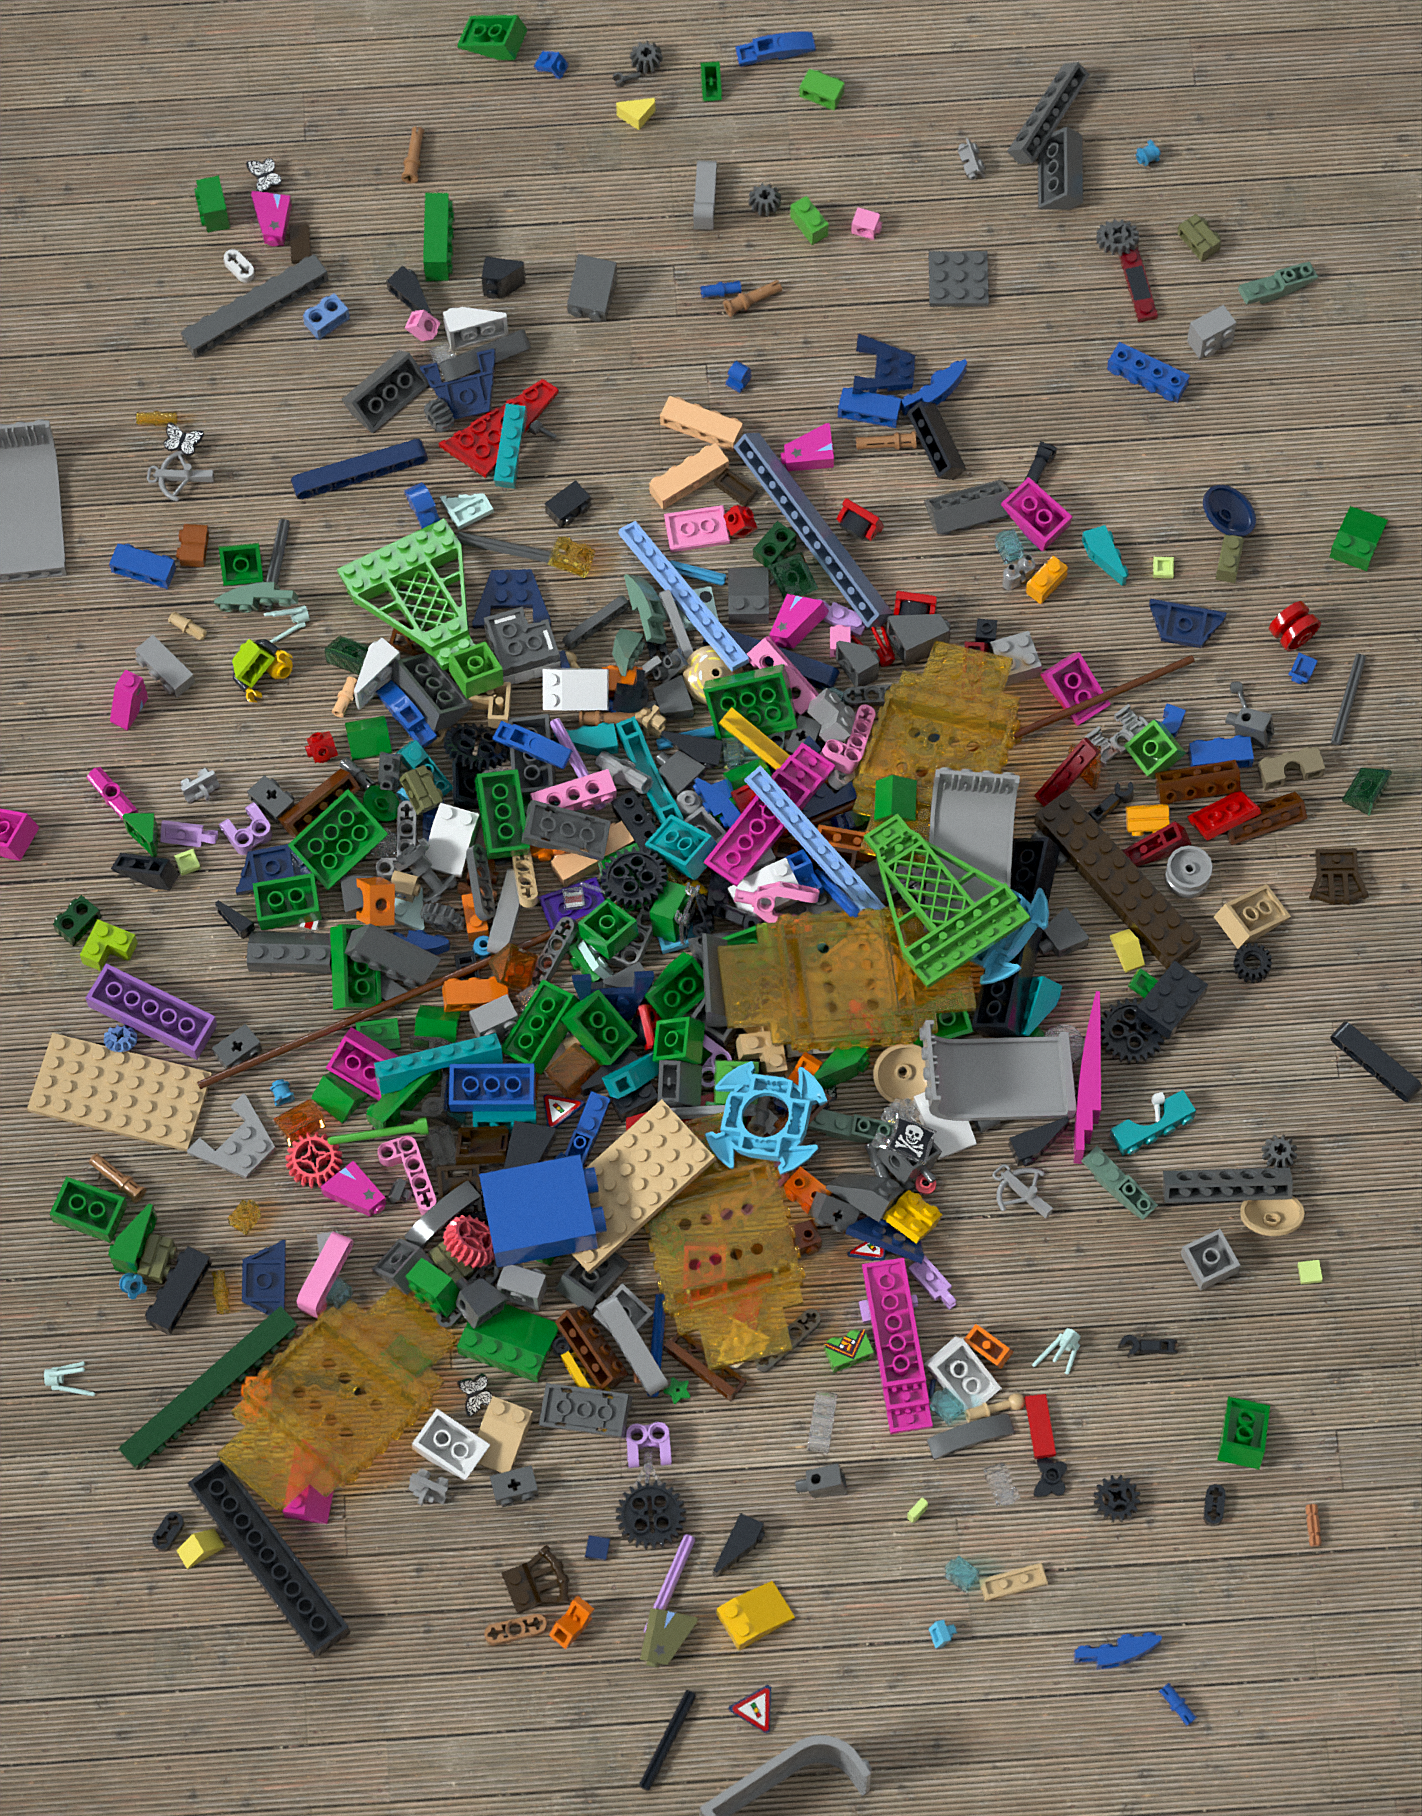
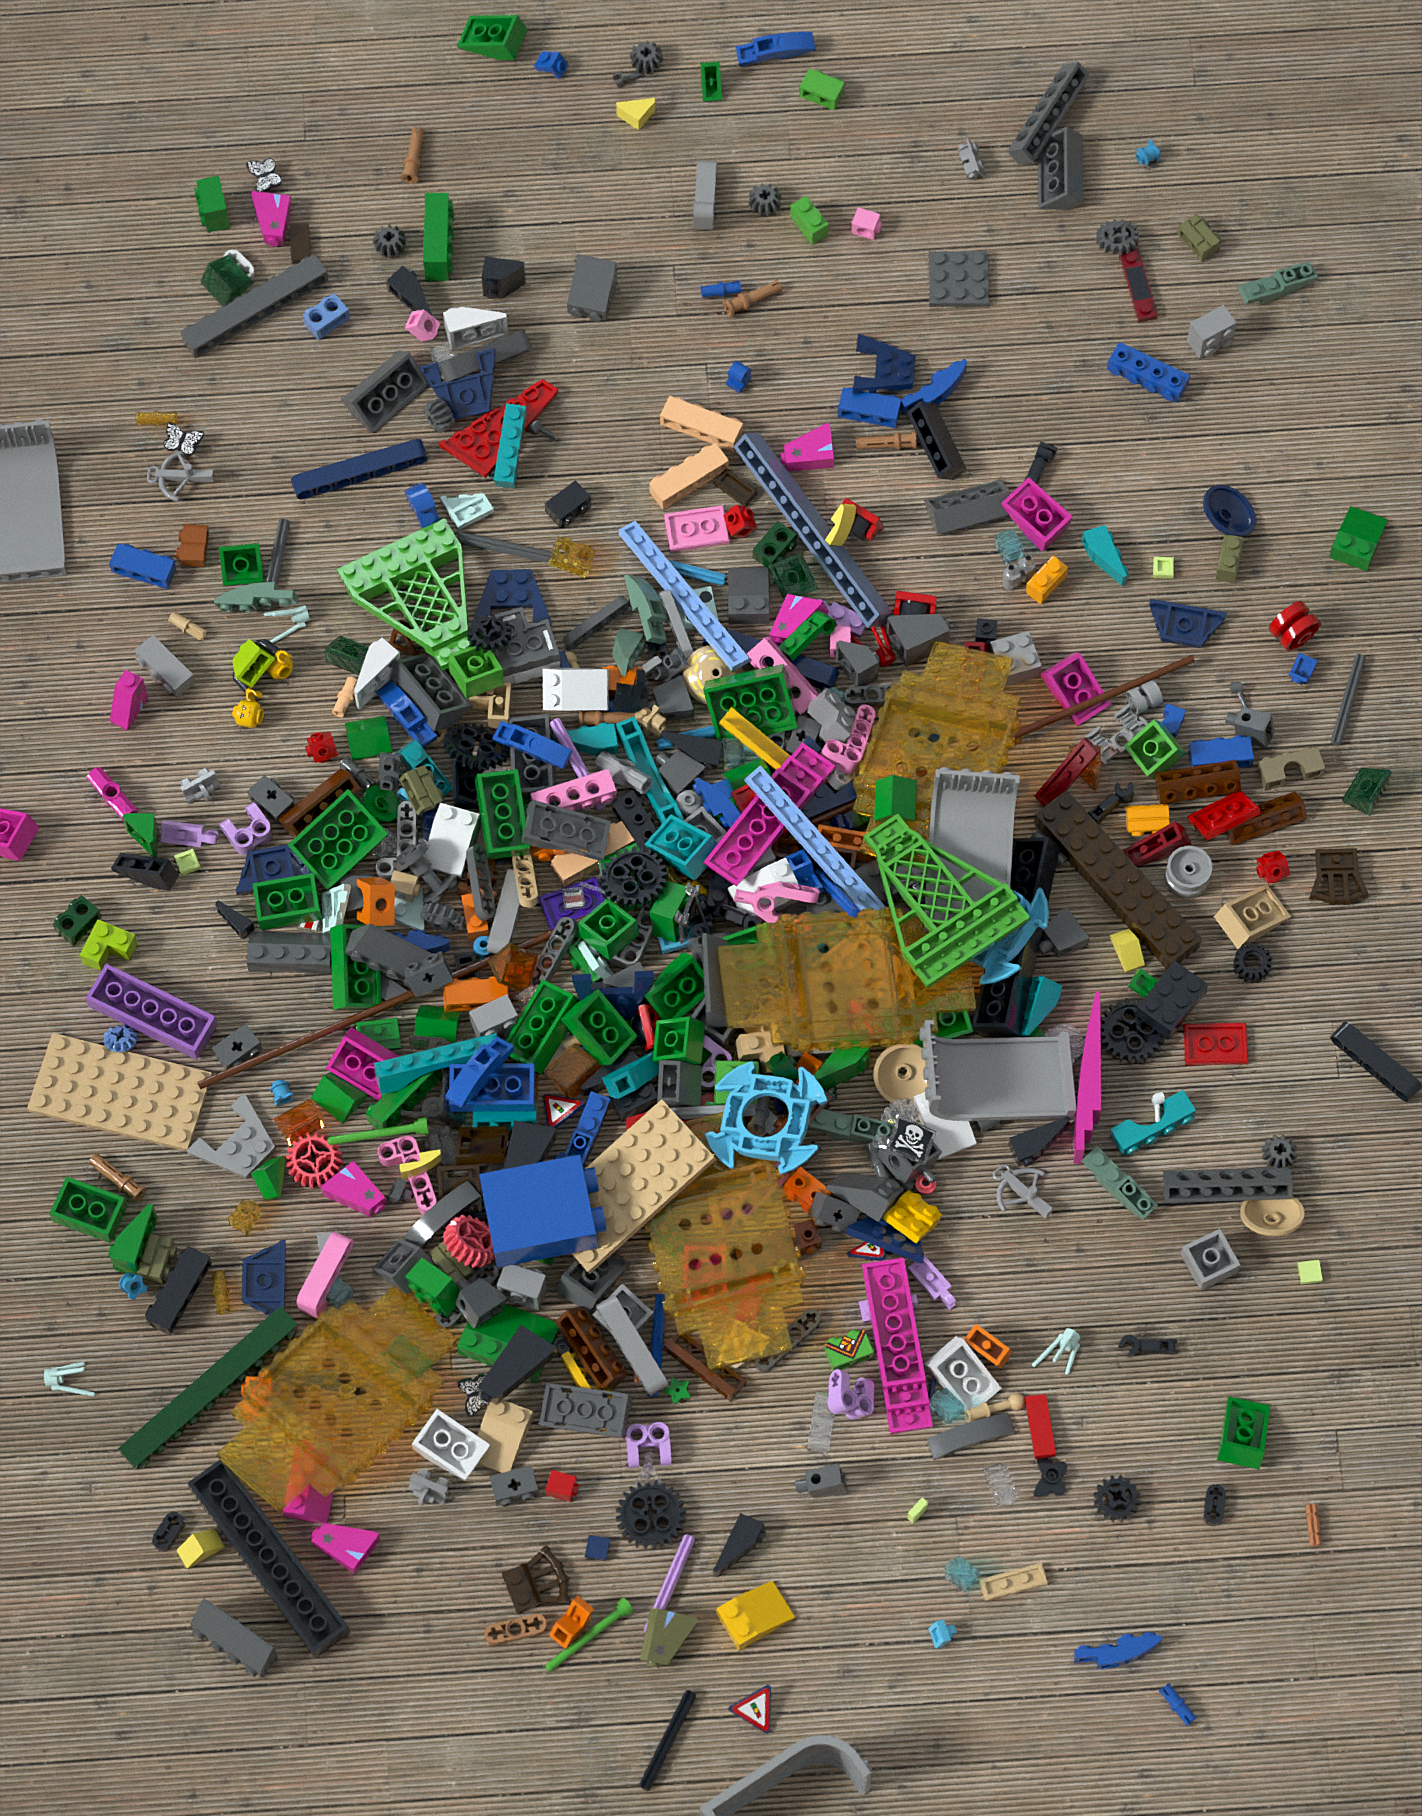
none -> dark grey slope [190,1598,278,1678]
none -> clear green slope [200,255,254,306]
none -> yellow head [232,700,264,728]
none -> green slope [251,1156,286,1201]
none -> dark pink slope [311,1523,380,1574]
none -> light aqua wing [322,884,351,933]
none -> dark grey gear [373,224,406,258]
none -> light yellow slope [399,1150,442,1179]
none -> dark grey brick [404,951,454,997]
none -> blue slope [445,1037,514,1108]
none -> black gear [467,614,511,653]
none -> black slope [477,1325,557,1405]
none -> red brick [545,1470,580,1502]
none -> bright green piece [546,1597,634,1671]
none -> dark green brick [765,1051,799,1083]
none -> green plate [778,611,837,660]
none -> light yellow slope [825,504,856,546]
none -> lavender piece [827,1369,874,1420]
none -> light grey wheel [1126,680,1163,715]
none -> red tile [1183,1023,1248,1066]
none -> red brick [1256,850,1291,884]

